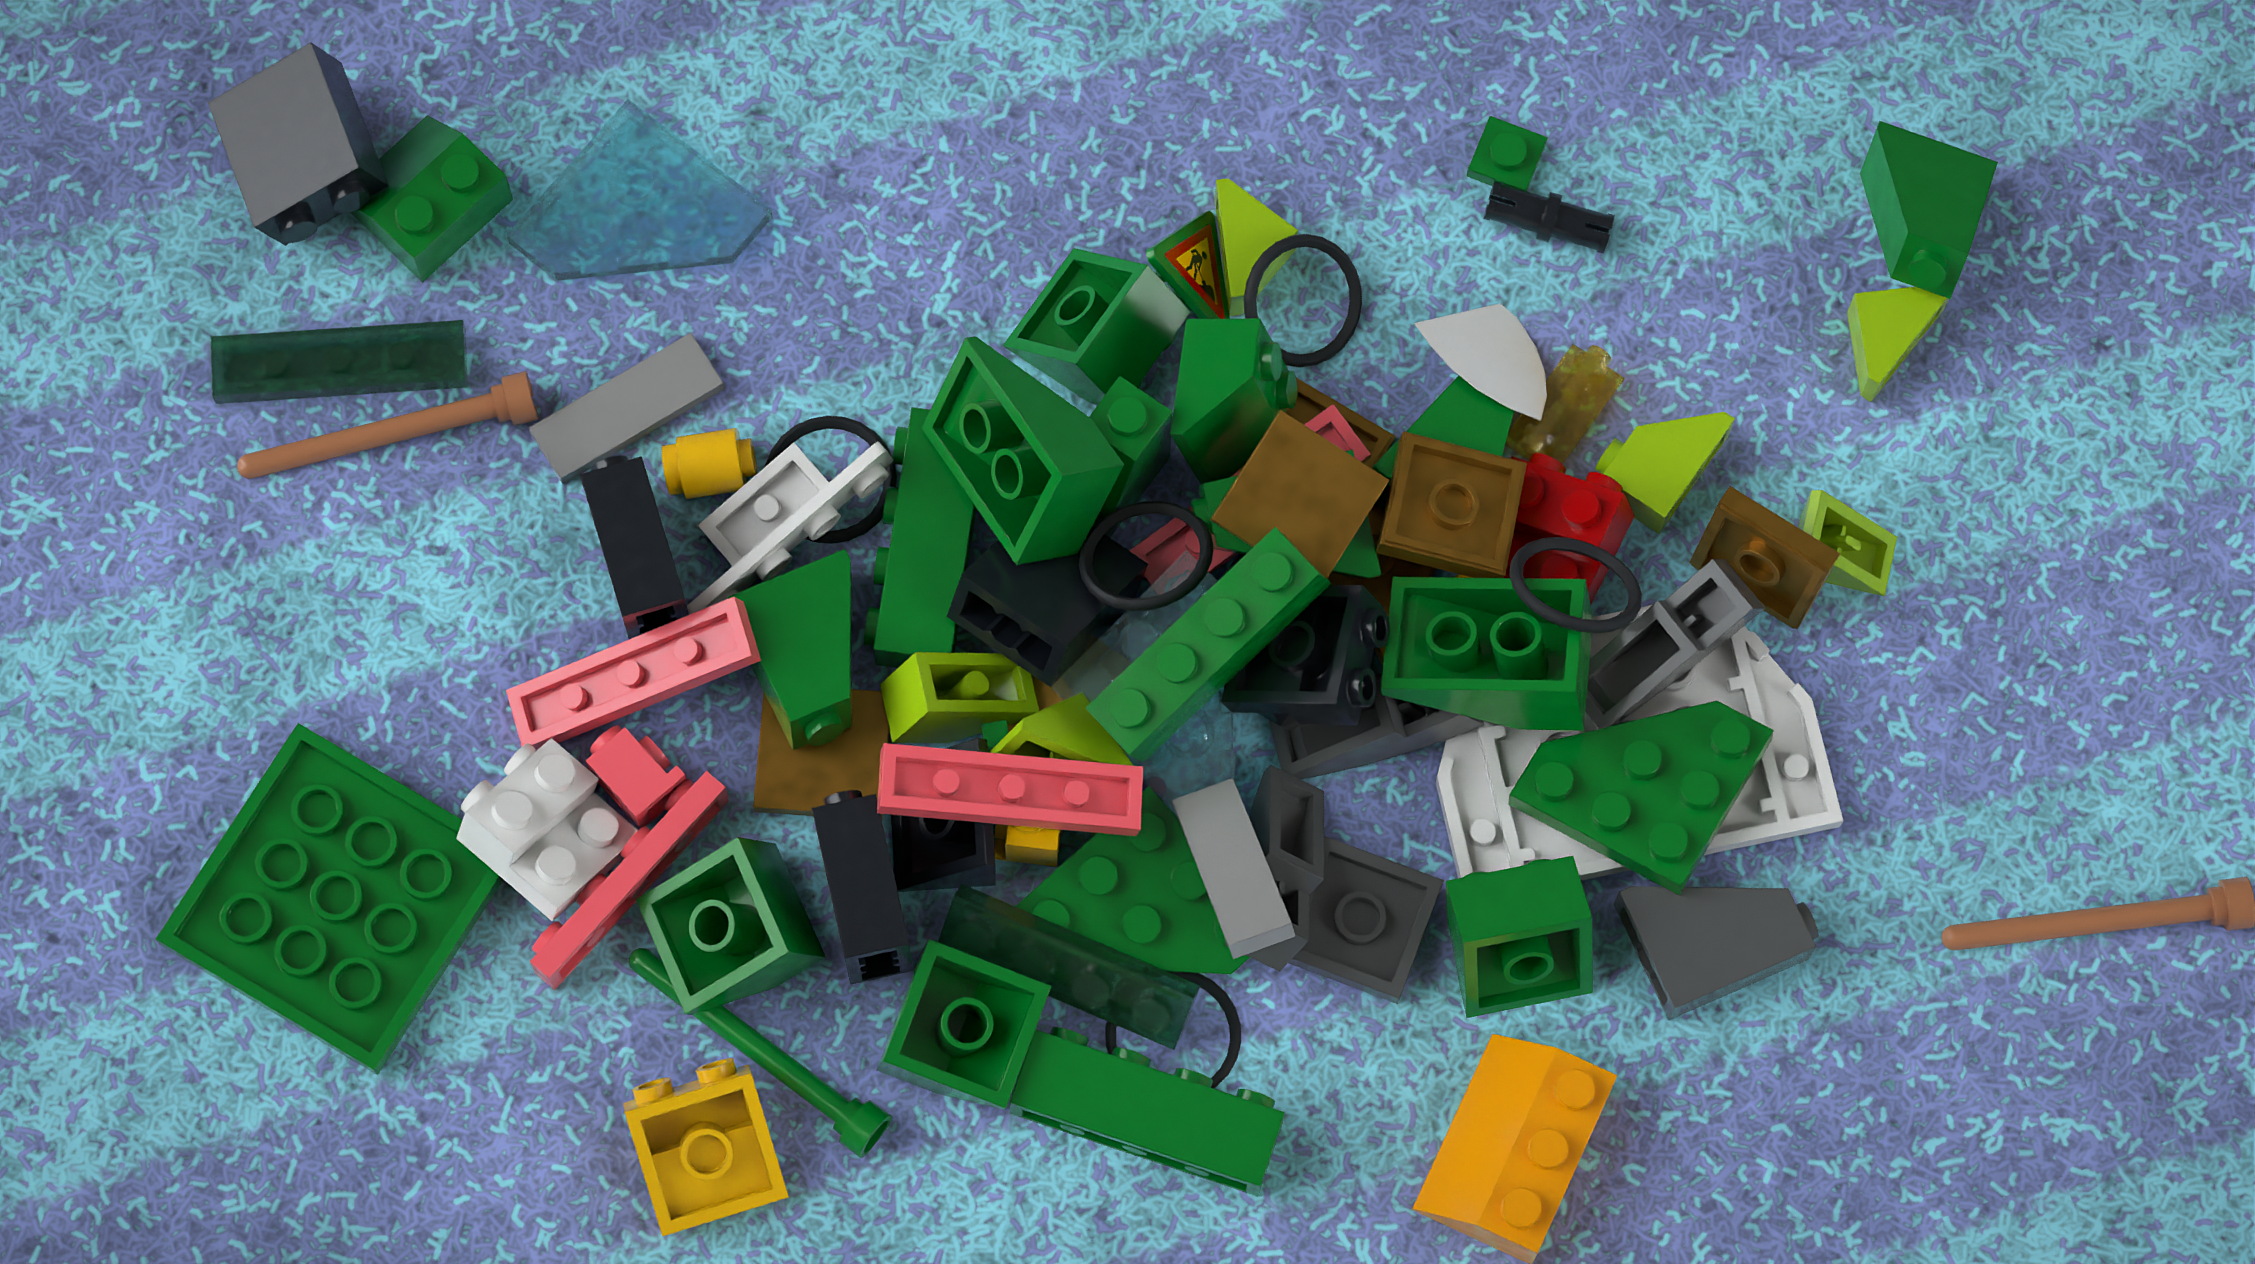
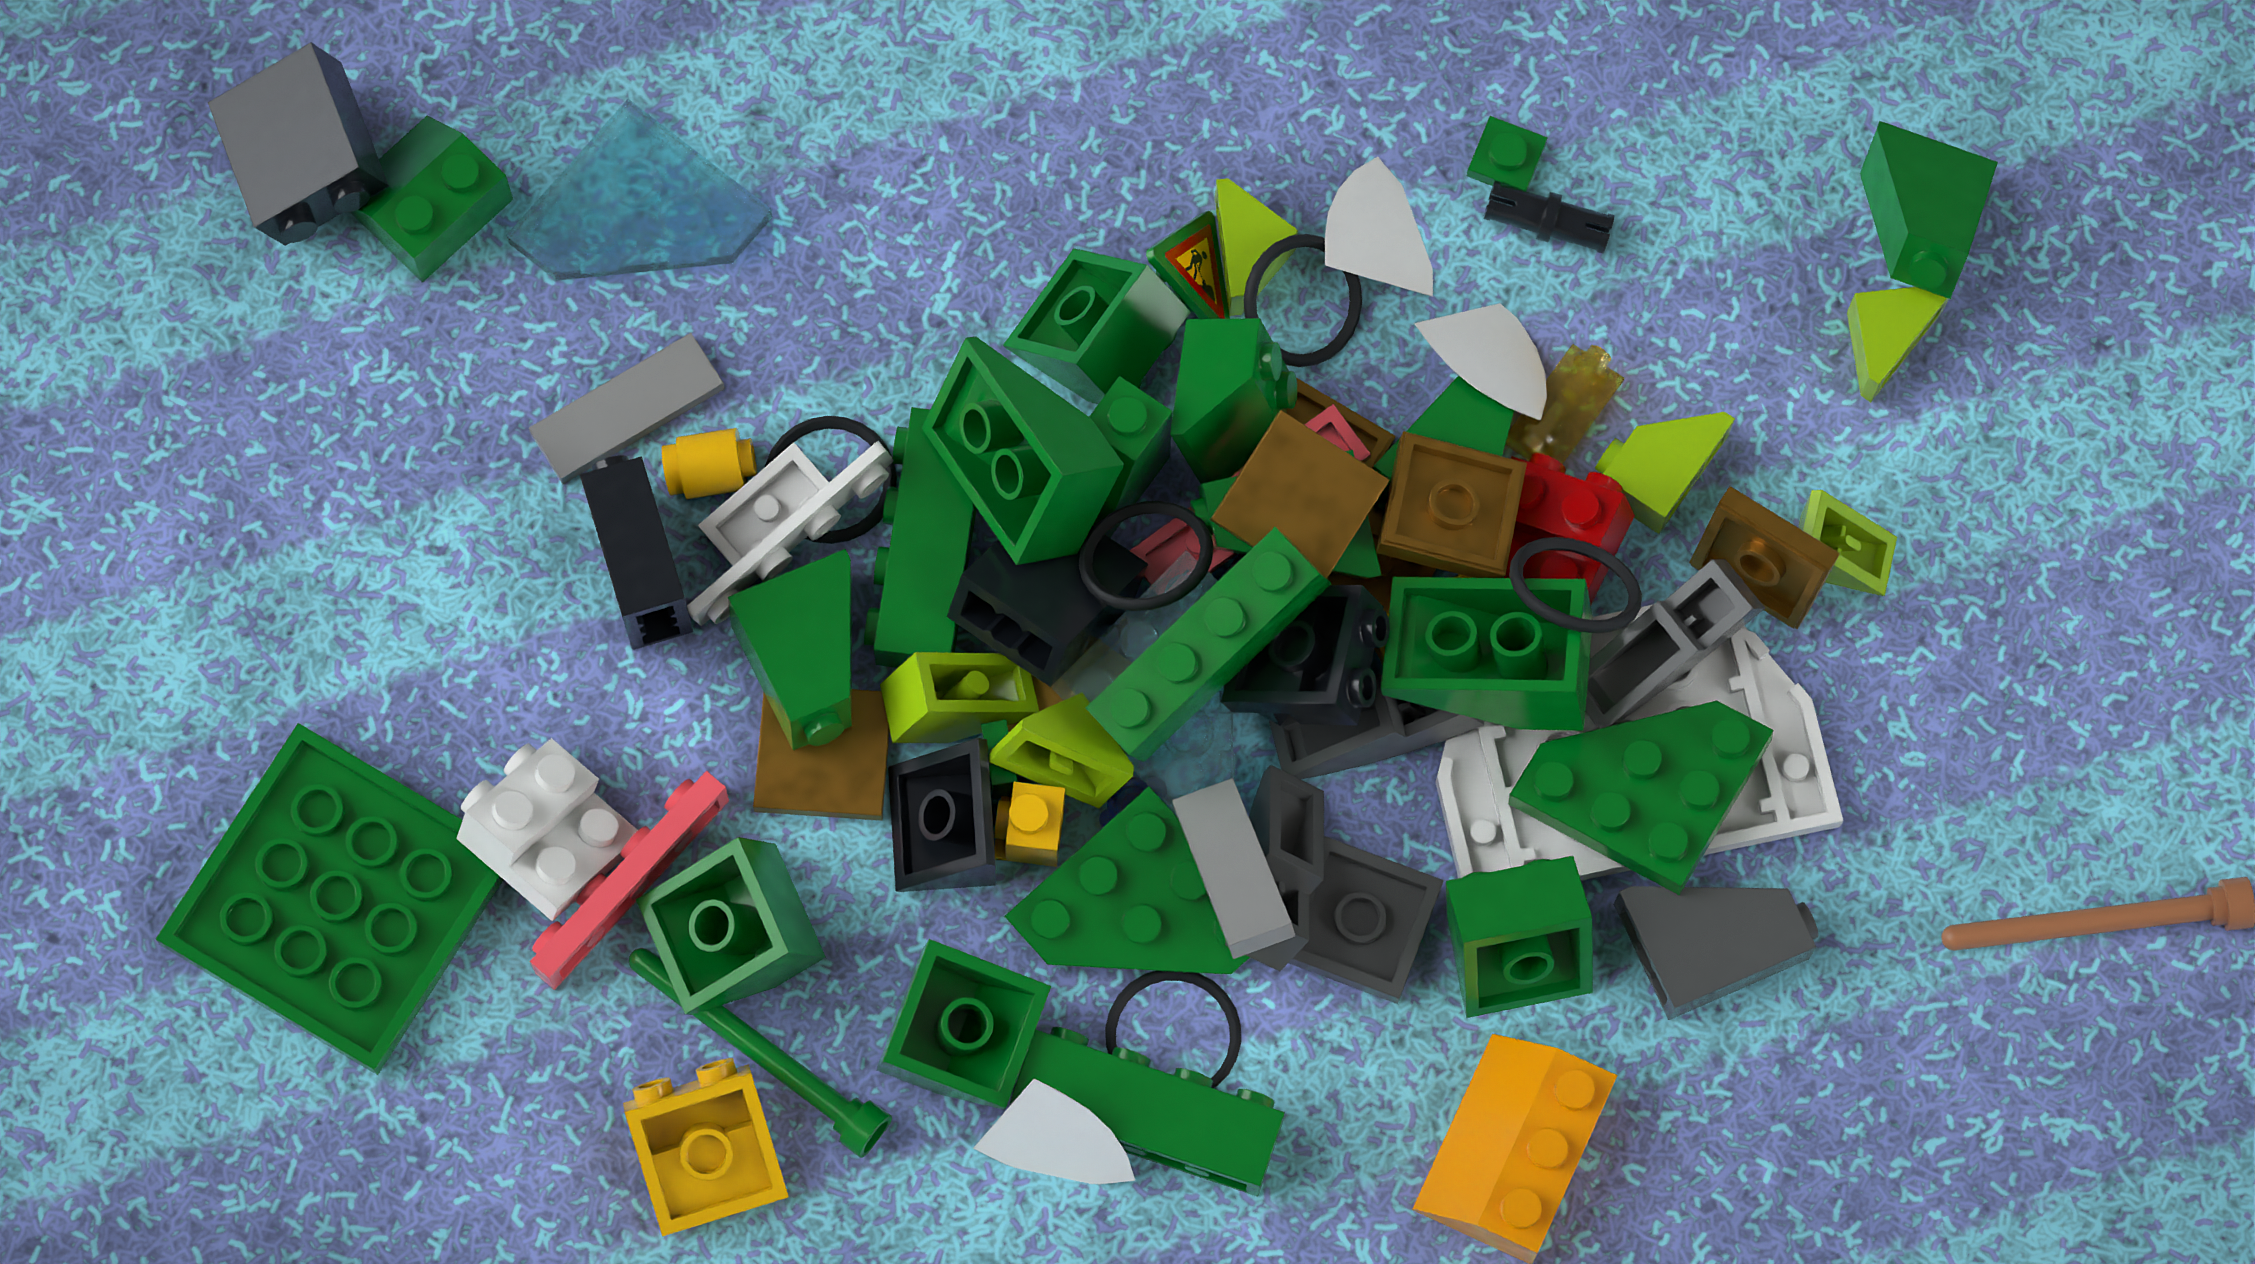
clear green plate [210,320,468,404] -> none
nougat piece [237,371,539,479] -> none
coral plate [506,596,761,750] -> none
coral brick [585,725,687,829] -> none
black brick [812,790,914,985] -> none
coral plate [877,743,1143,836] -> none
clear green plate [938,884,1201,1050] -> none
none -> white sticker [973,1079,1135,1184]
none -> white sticker [1325,157,1433,297]

